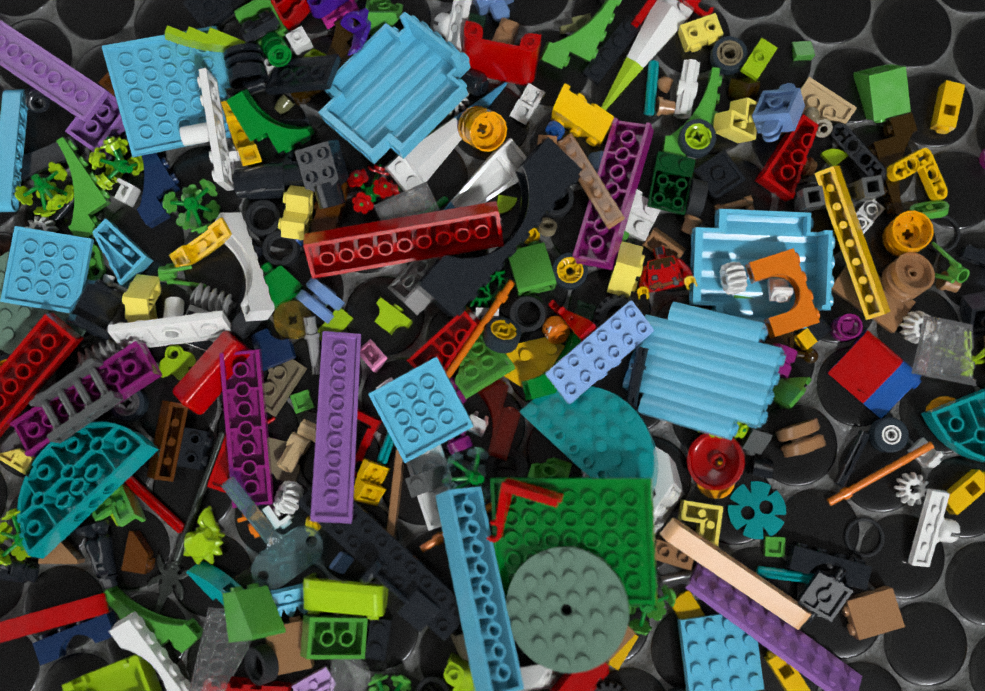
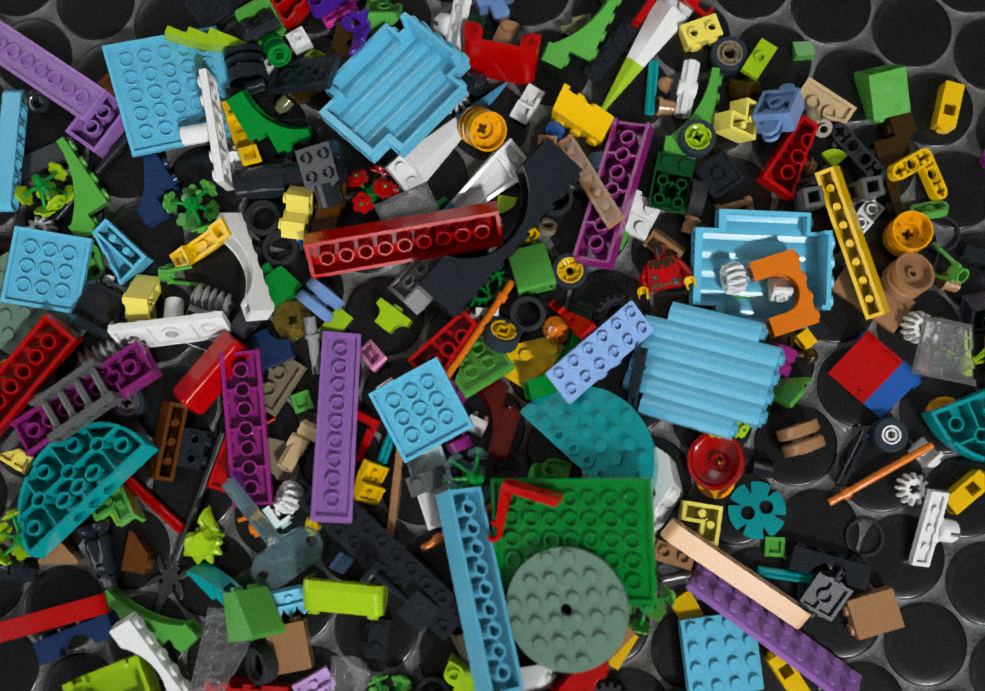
lime plant [89,136,144,190] -> none
white panel [114,178,141,207] -> none
lime plate [159,345,196,380] -> none
bright green brick [300,615,368,659] -> none
light yellow brick [607,241,645,298] -> none
dark grey slope [740,427,772,456] -> none
magenta wheel [830,314,863,341] -> none

